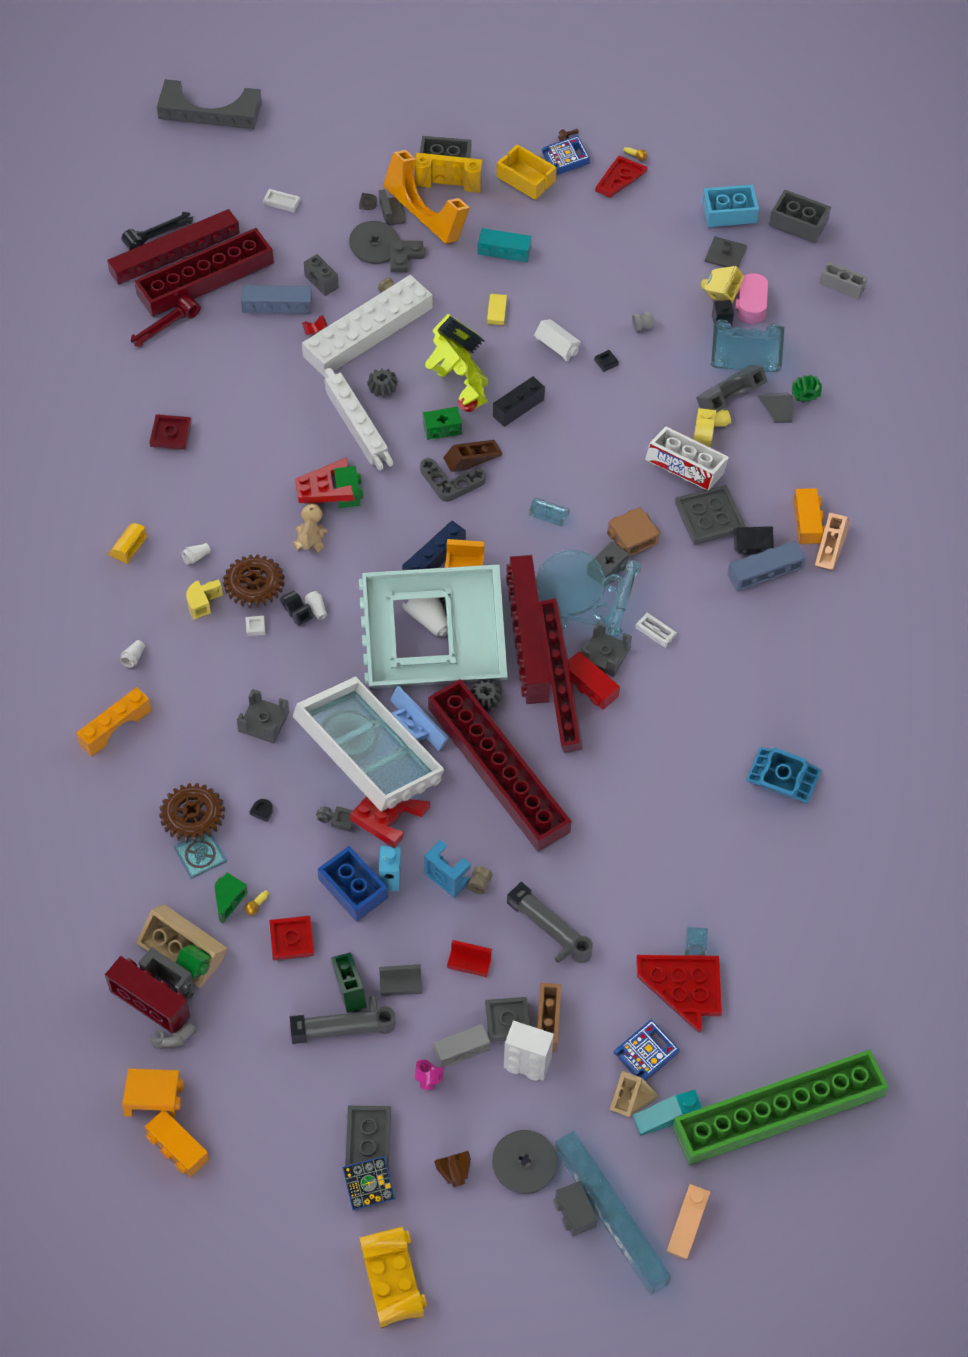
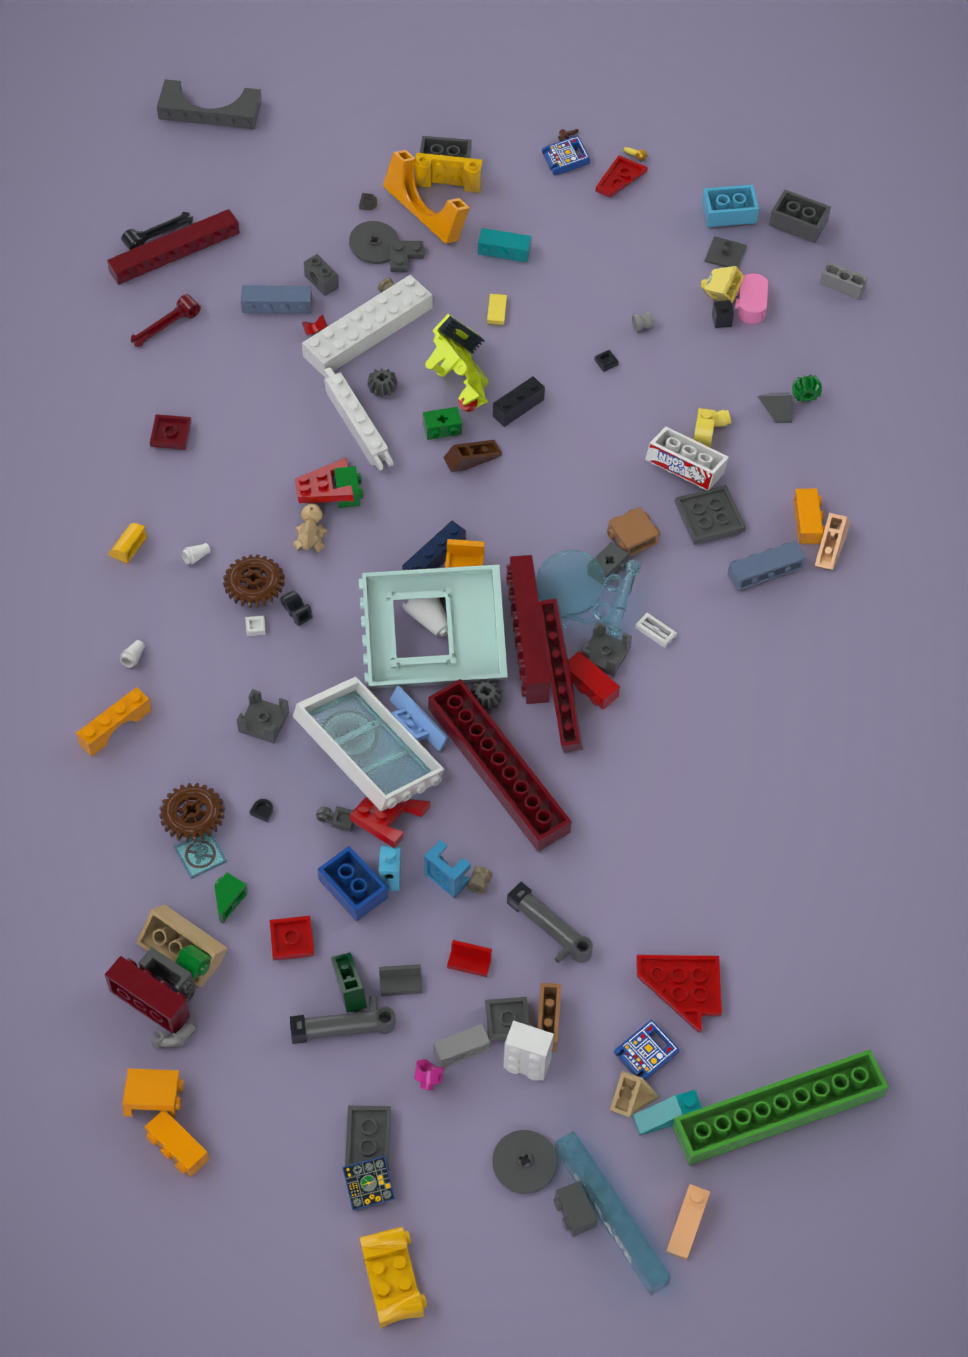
dark red brick [134,228,274,317] -> none
light yellow brick [186,579,223,620] -> none
piece [244,890,269,916] -> none
white tile [263,189,300,212] -> none
white cone [304,591,328,620] -> none
dark grey panel [379,189,406,226] -> none
dark grey beam [420,458,486,502] -> none
reddish brown brick [434,1151,471,1187] -> none
yellow piece [496,144,557,200] -> none
clear light blue brick [529,497,570,527] -> none
white brick [534,319,581,362] -> none
clear light blue brick [685,927,708,955] -> none
dark grey arch [696,365,768,413] -> none
clear light blue windscreen [711,320,785,372] -> none
black brick [733,526,774,553] -> none
dark azure slope [745,747,822,804] -> none

